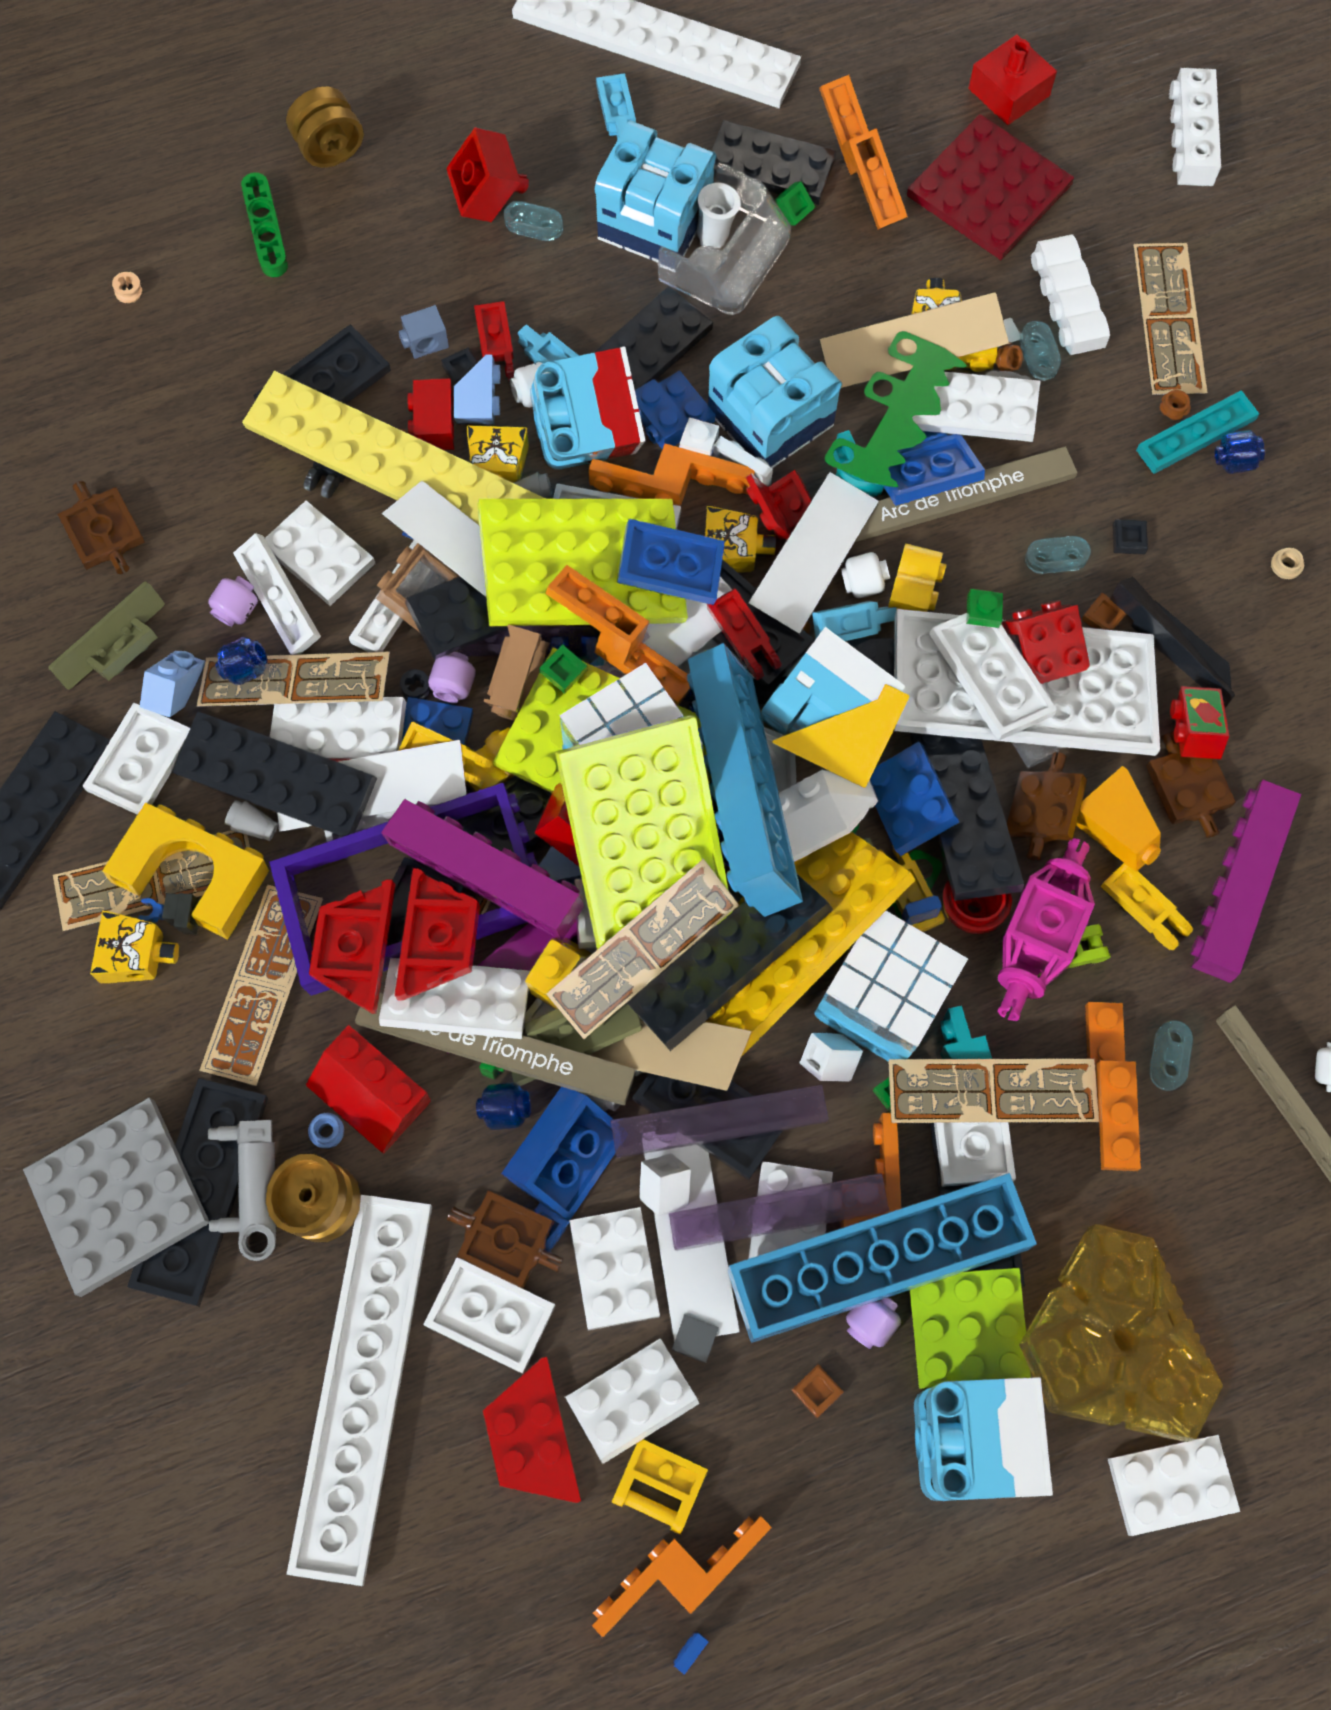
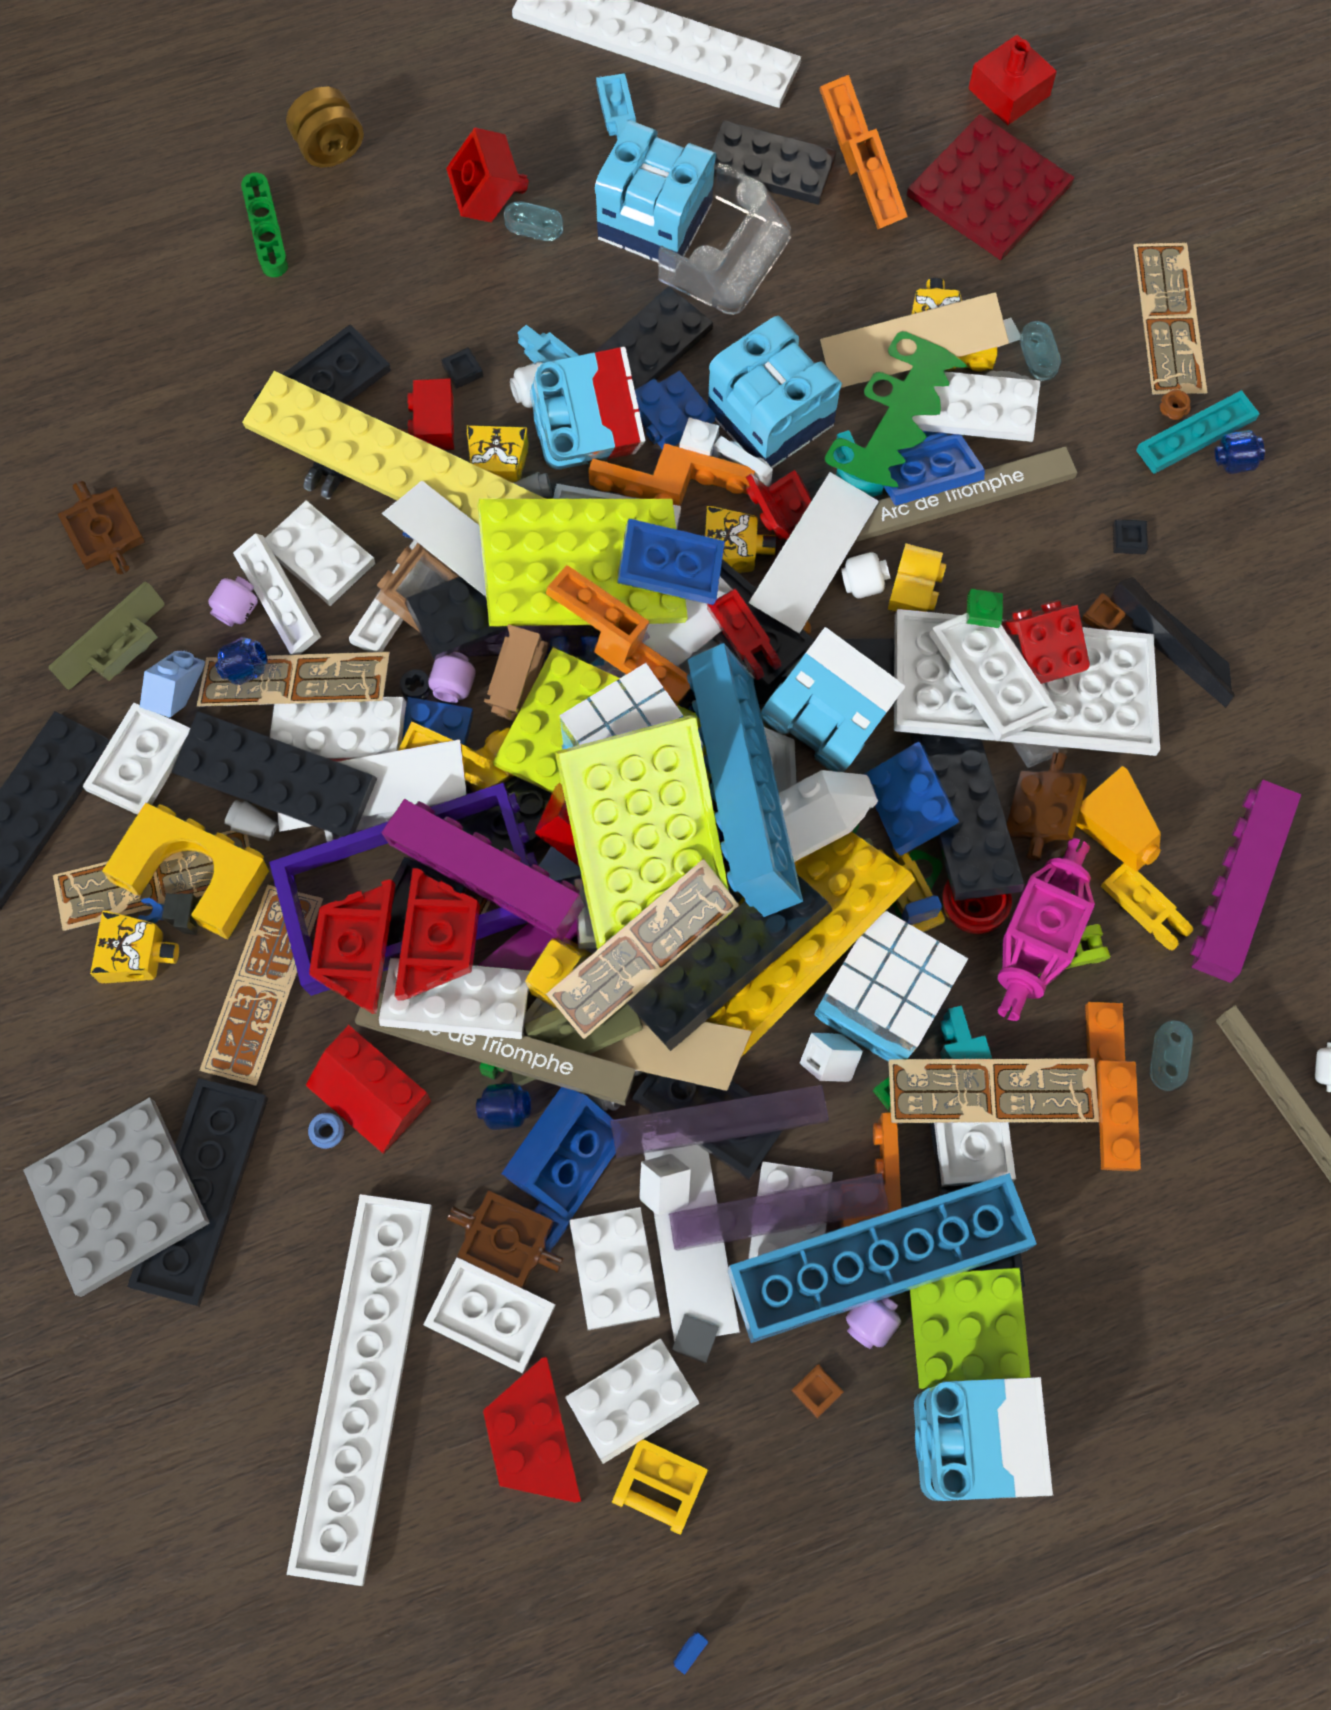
light nougat bush [112,272,142,303] -> none
light grey piece [208,1120,277,1261] -> none
pearl gold wheel [266,1154,361,1242] -> none
sand blue brick [398,305,449,359] -> none
light blue slope [454,355,500,424] -> none
red hinge [474,301,514,381] -> none
green plate [540,644,588,694] -> none
orange bracket [592,1516,772,1638] -> none
white plant [697,183,741,250] -> none
yellow sticker [772,684,910,788] -> none
green plate [775,181,815,226] -> none
medium azure hinge [812,601,896,641] -> none
dark orange plate [995,342,1023,372] -> none
clear yellow plate [1019,1224,1223,1442] -> none
clear light blue plate [1025,536,1091,574] -> none
white brick [1031,235,1110,355] -> none
white plate [1108,1435,1240,1536] -> none
reddish brown plate [1146,732,1236,838] -> none
white brick [1169,68,1221,186] -> none
red brick [1170,686,1230,759] -> none
tan plate [1271,548,1304,579] -> none

